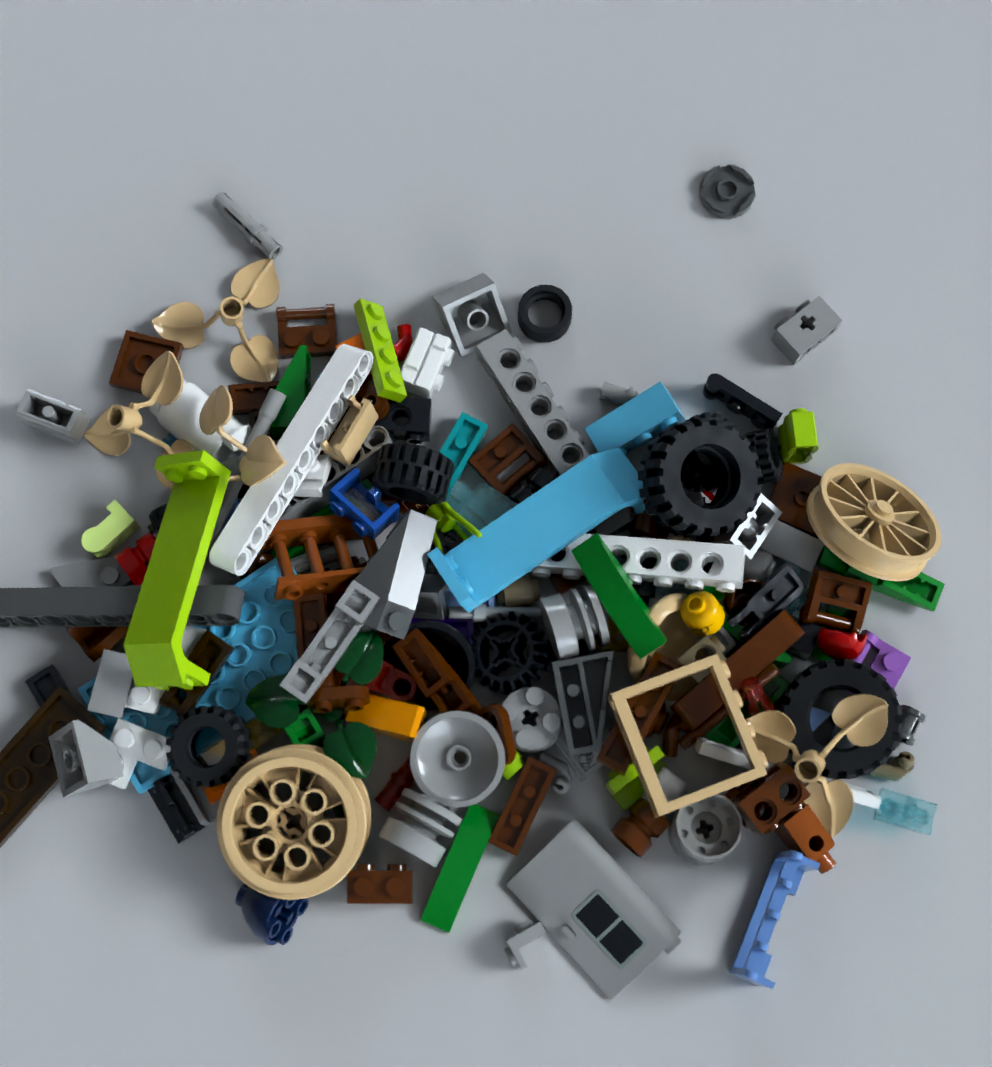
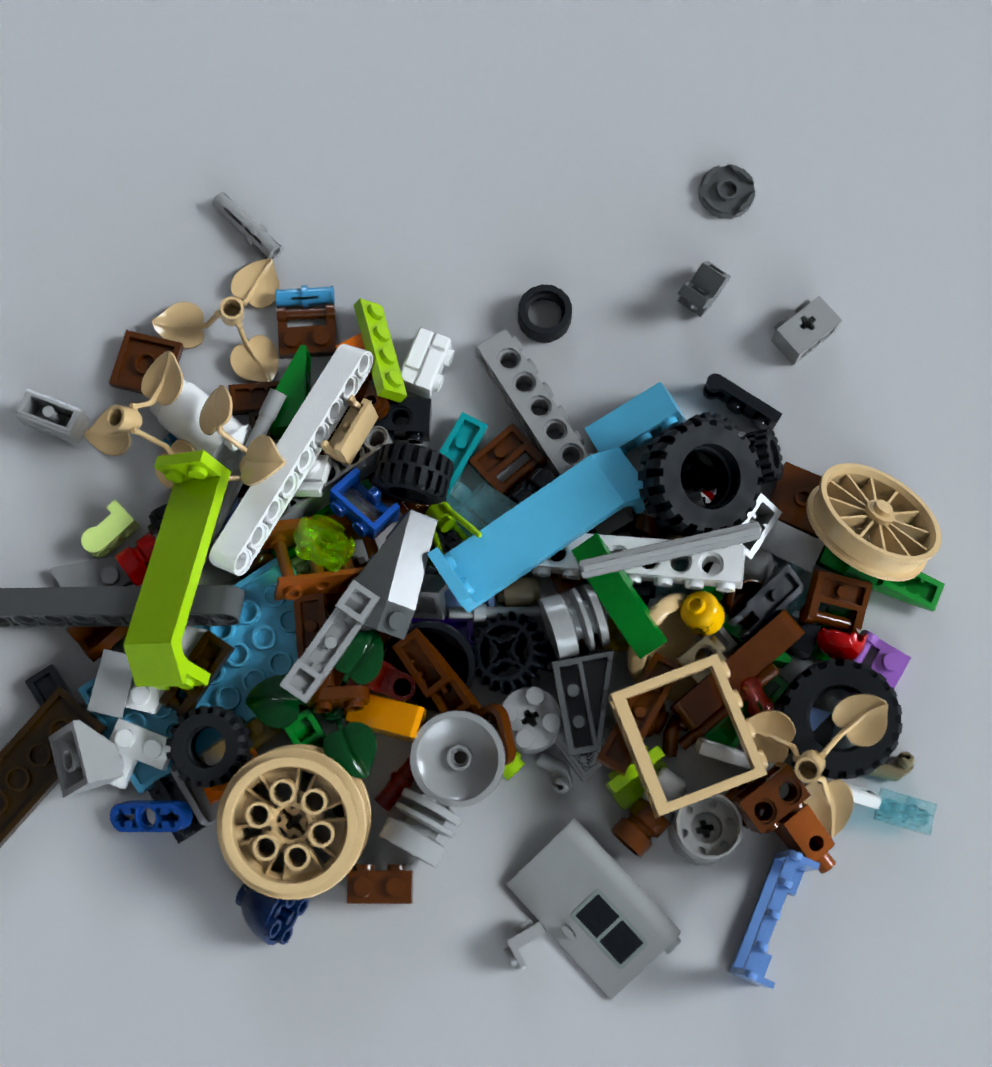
red arm [393,324,413,363] -> none
green slope [420,804,500,933] -> none
light grey slope [432,273,512,357] -> none
reddish brown plate [488,756,557,856] -> none
light grey pin [599,382,638,405] -> none
lime brick [778,408,819,465] -> none
dark grey bush [898,705,926,745] -> none
none -> blue beam [110,800,193,832]
none -> dark azure pin [275,285,335,308]
none -> clear neon green plate [293,515,355,572]
none -> light grey axle [579,521,762,579]
none -> dark grey brick [677,261,731,317]

